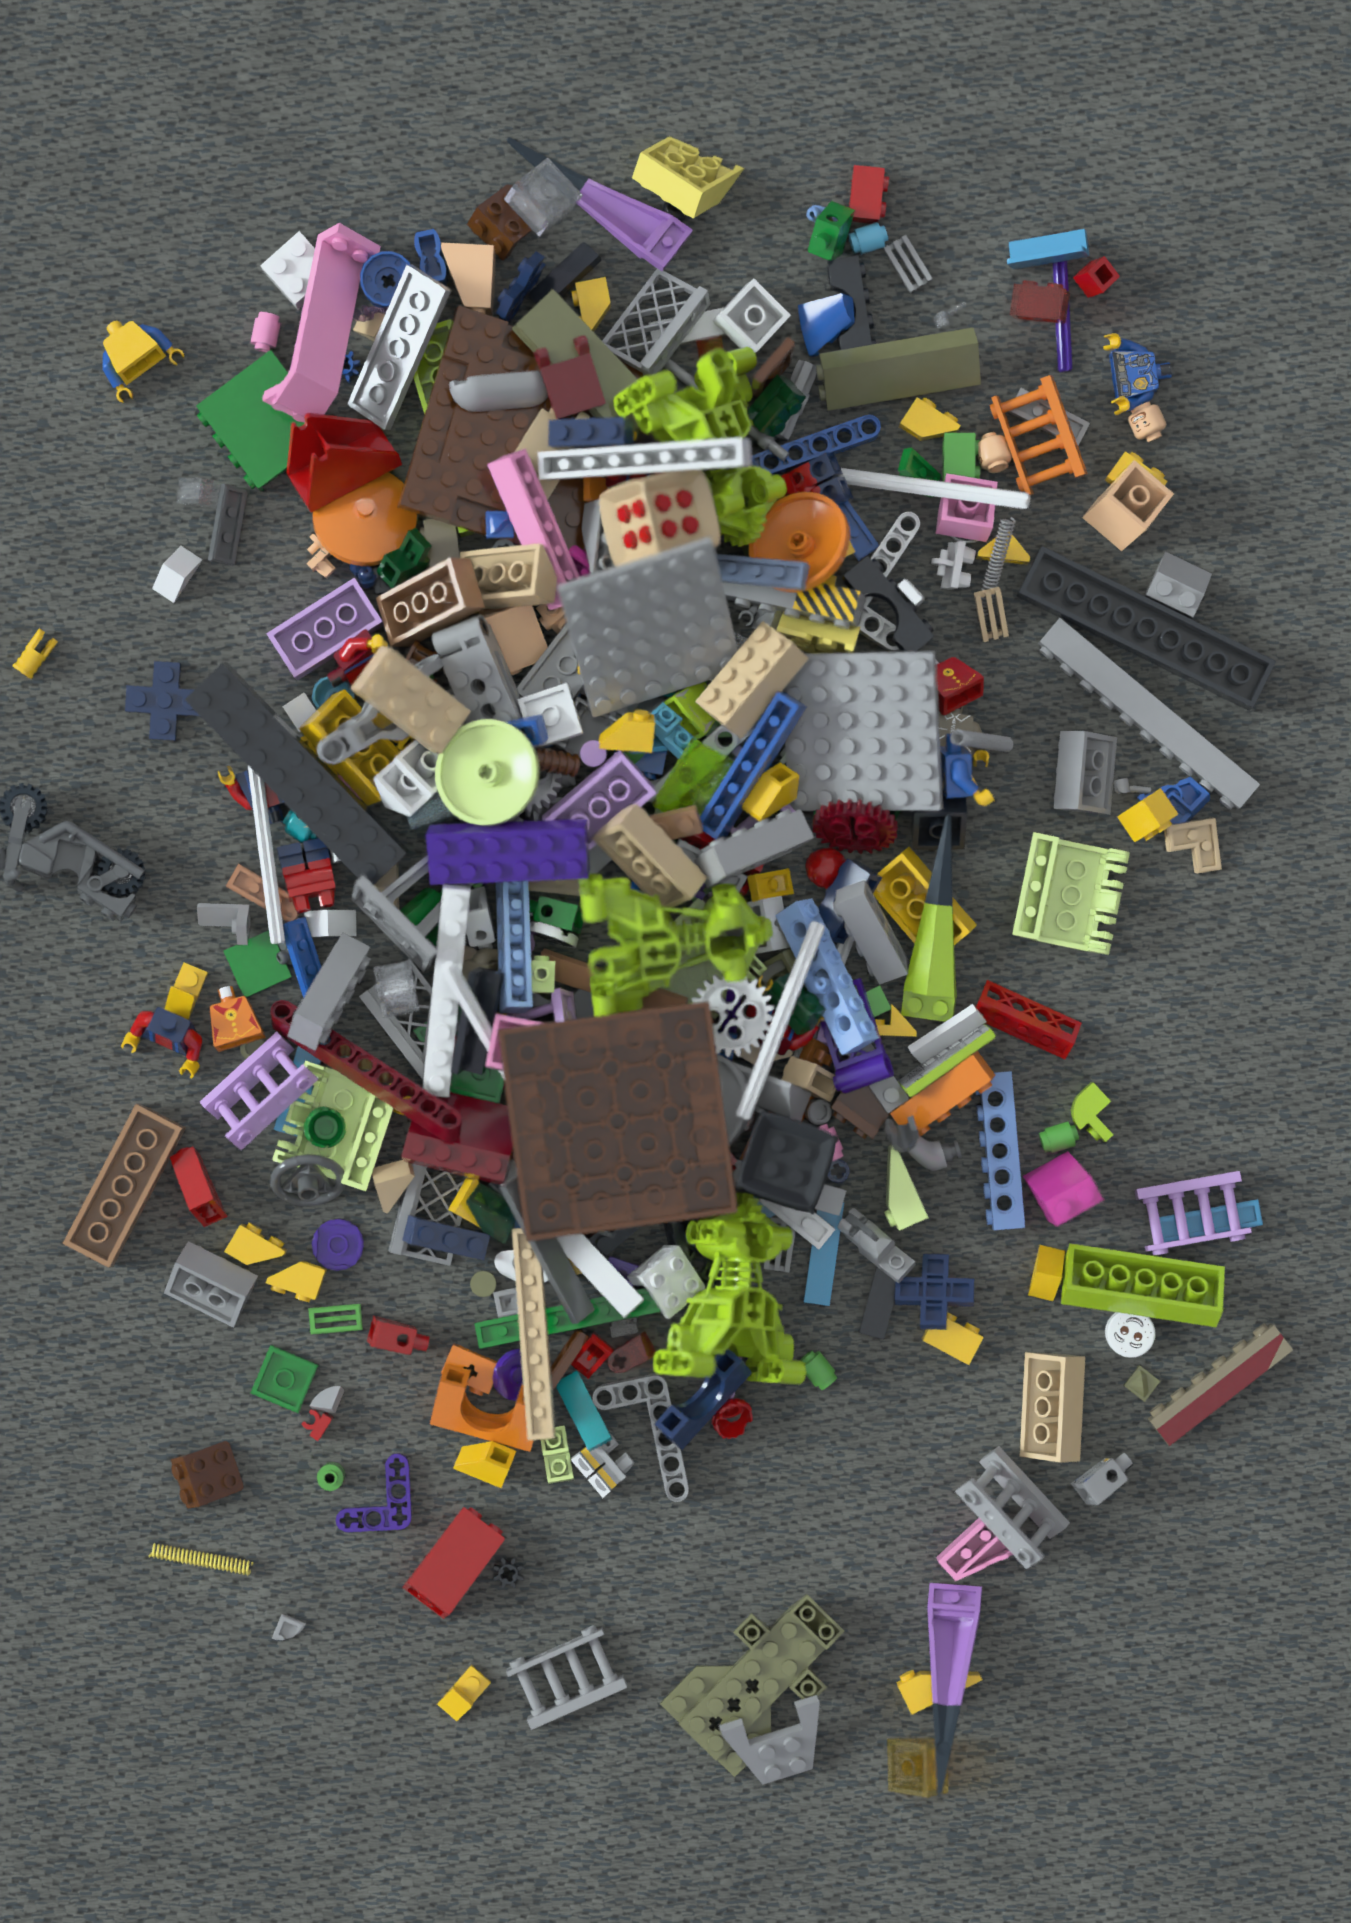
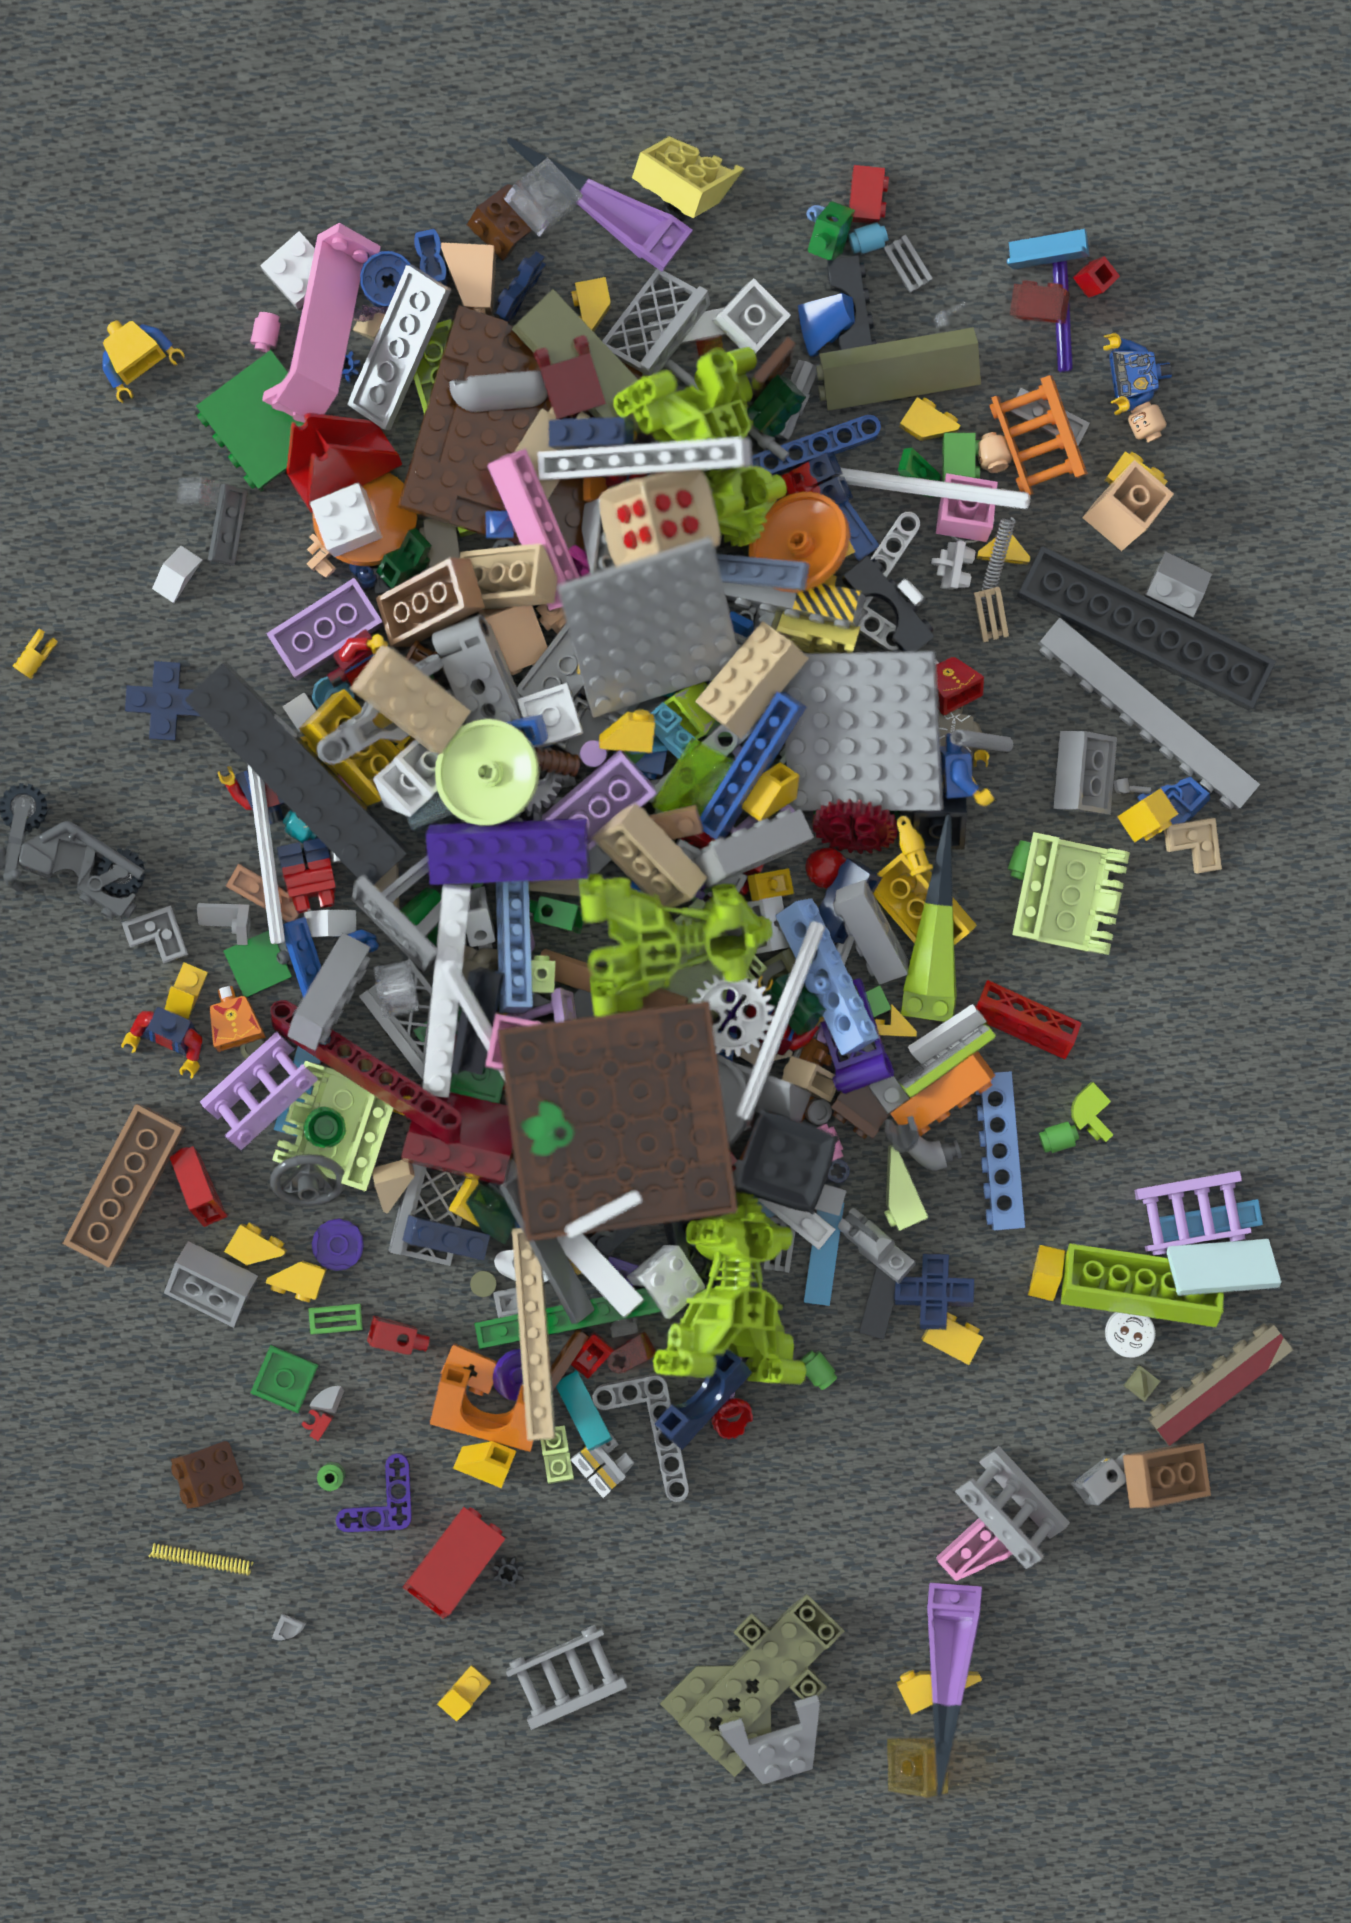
black tile [527,242,602,305] -> none
white tile [530,921,579,948] -> none
tan slope [1020,1352,1085,1462] -> none
dark pink slope [1023,1151,1103,1226] -> none
none -> light grey brick [122,906,189,963]
none -> white brick [310,483,383,557]
none -> blue arm [347,930,379,952]
none -> green plate [521,1102,574,1156]
none -> white tile [566,1190,642,1238]
none -> blue tile [729,611,754,641]
none -> yellow piece [897,816,934,876]
none -> bright green brick [1008,840,1031,880]
none -> medium nougat brick [1123,1443,1211,1508]
none -> light aqua tile [1166,1239,1281,1295]

